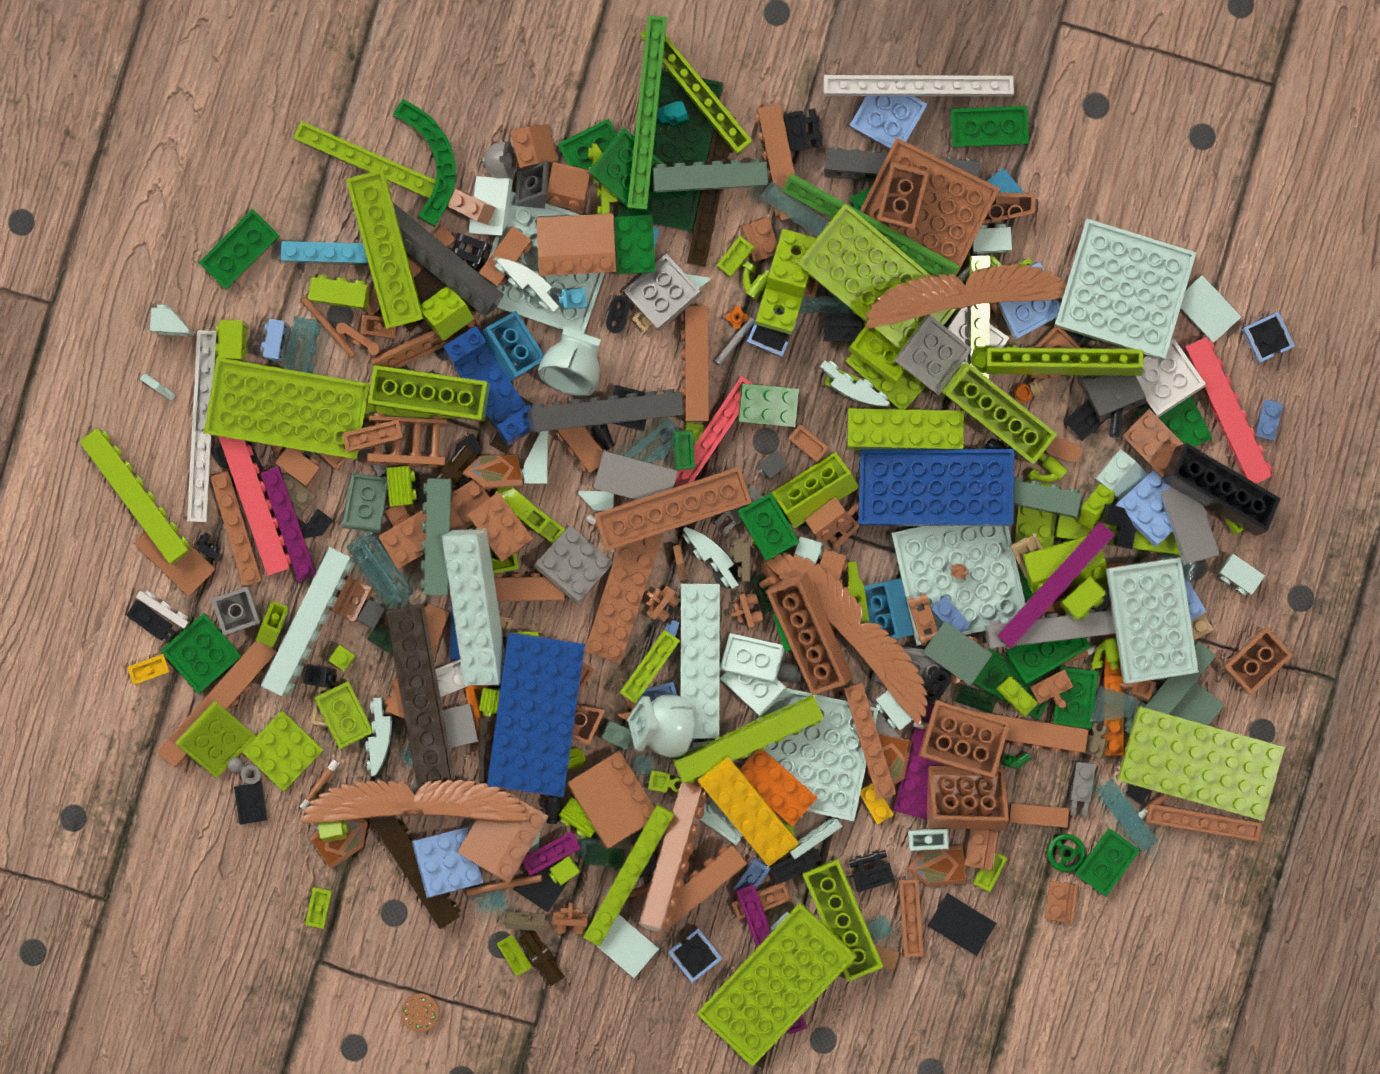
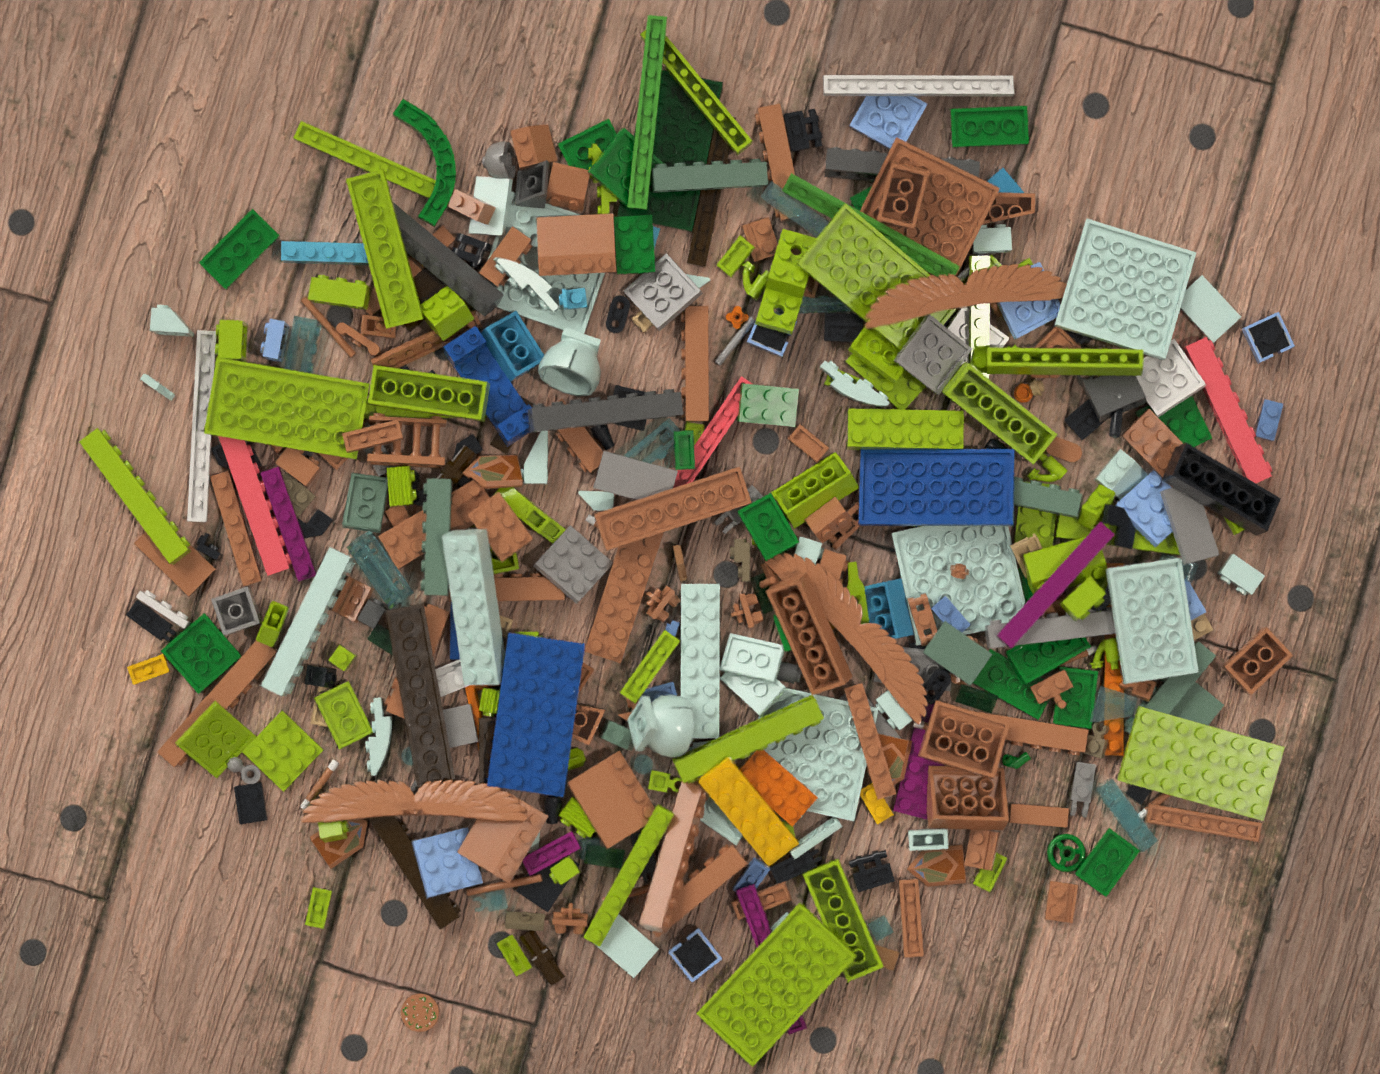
teal rock [657,100,689,125] -> none
light aqua slope [682,527,739,589] -> none
dark grey brick [757,450,788,480] -> none
black tile [927,893,997,956] -> none
lime brick [996,677,1037,717] -> none

